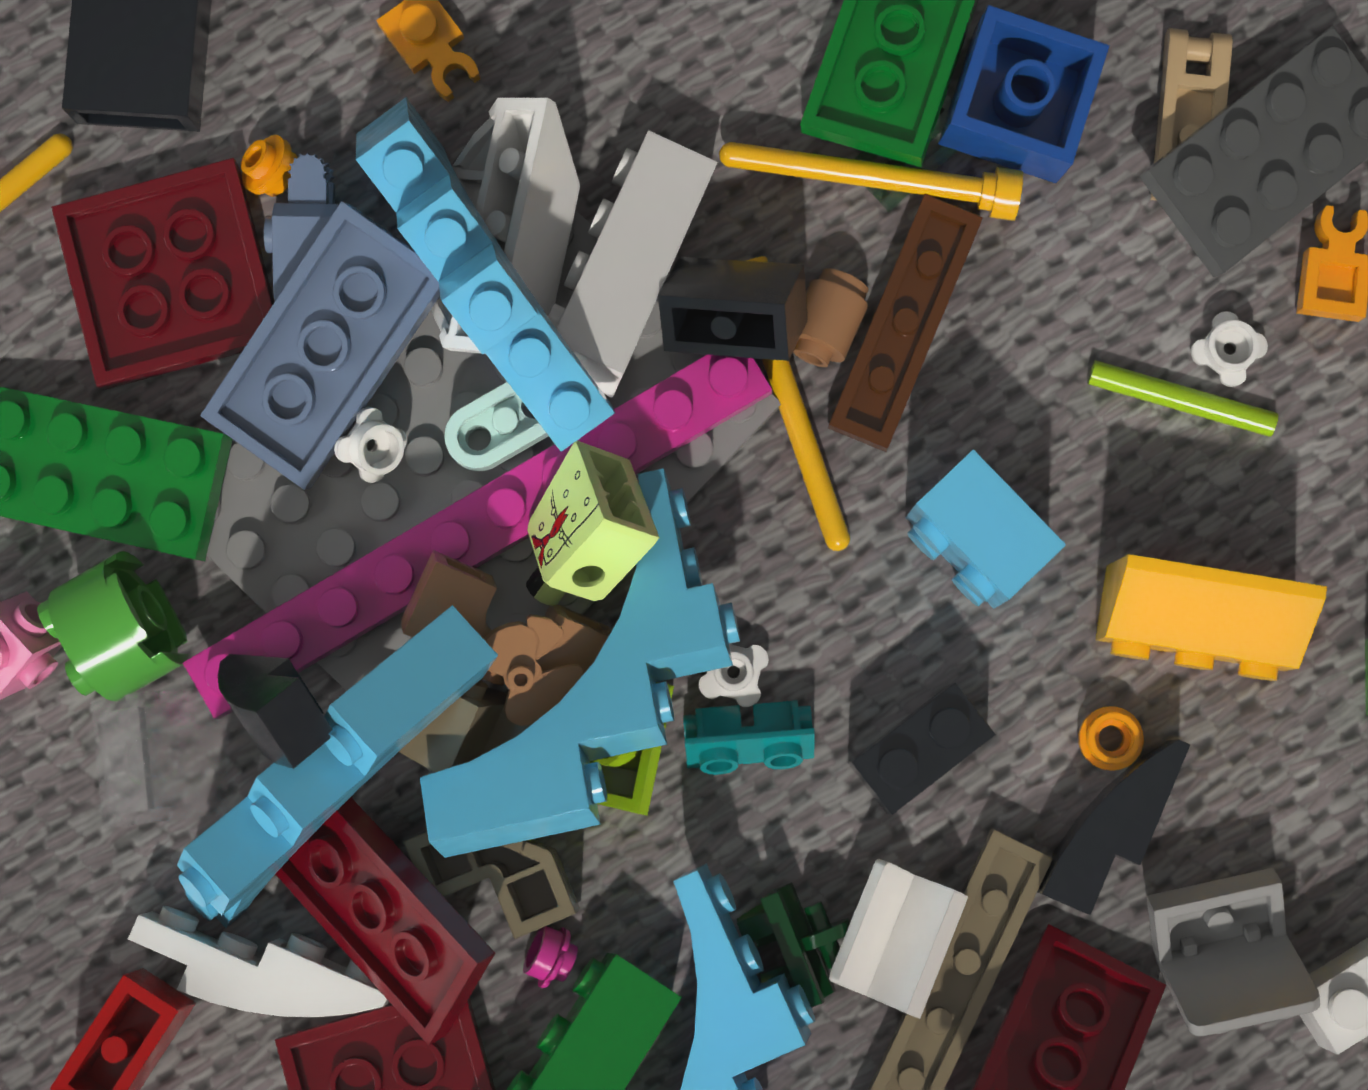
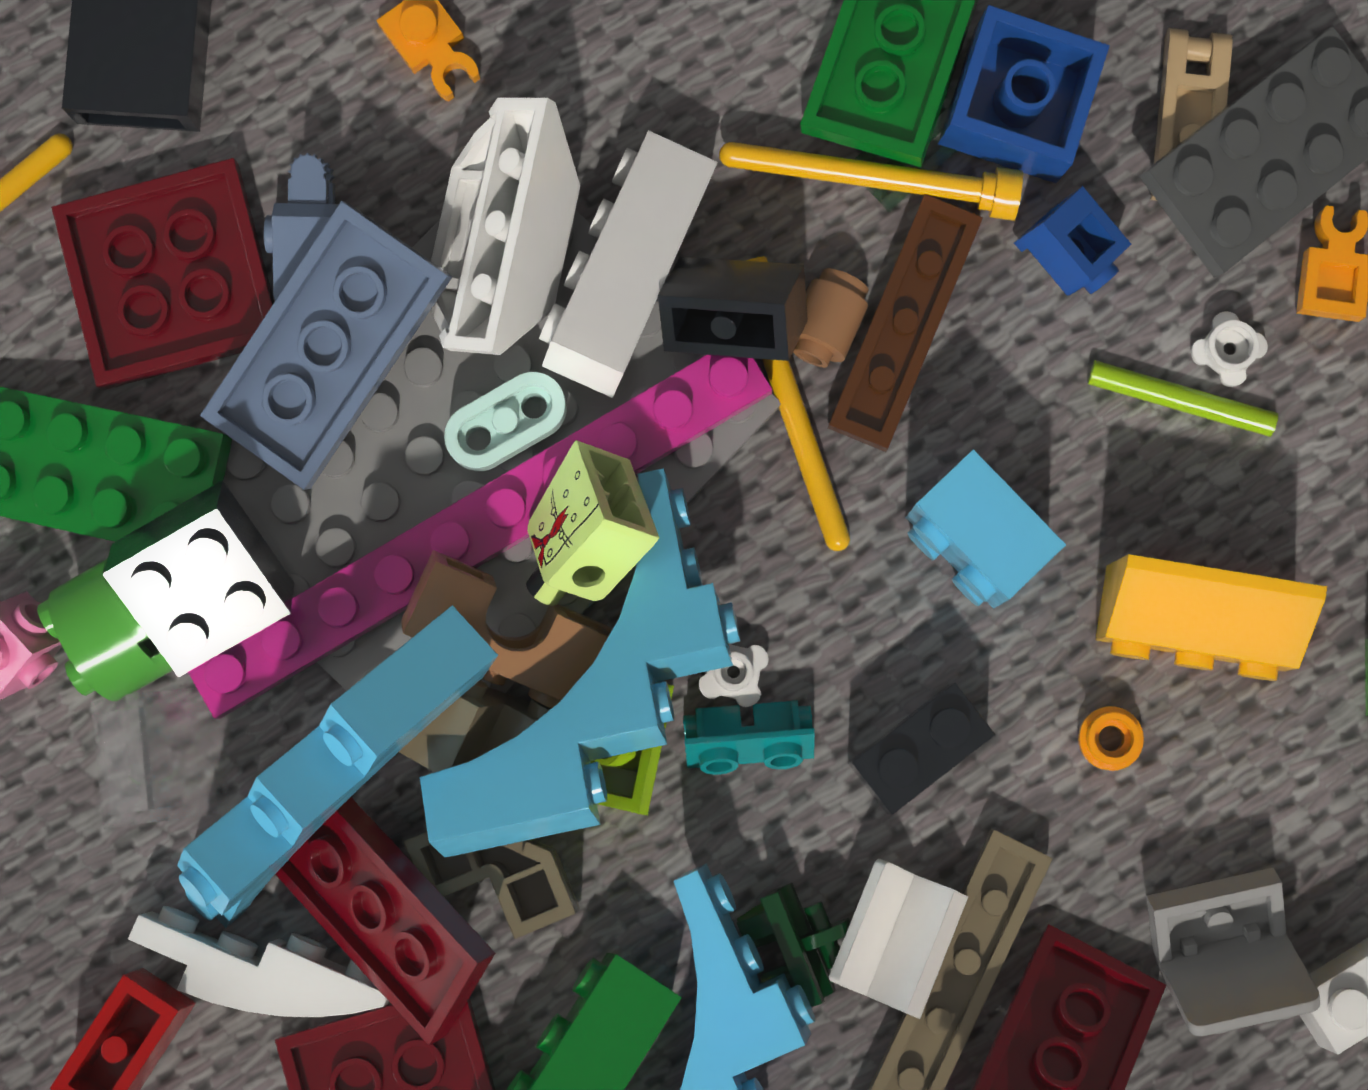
black slope [217,654,333,769] -> none
light orange plate [241,135,298,197] -> none
white plate [334,407,407,483] -> none
medium azure arch [356,97,615,452] -> none
medium nougat piece [483,614,584,726] -> none
dark pink plate [523,926,578,988] -> none
black slope [1037,739,1191,915] -> none
none -> brick [103,480,294,677]
none -> blue brick [1014,186,1131,296]

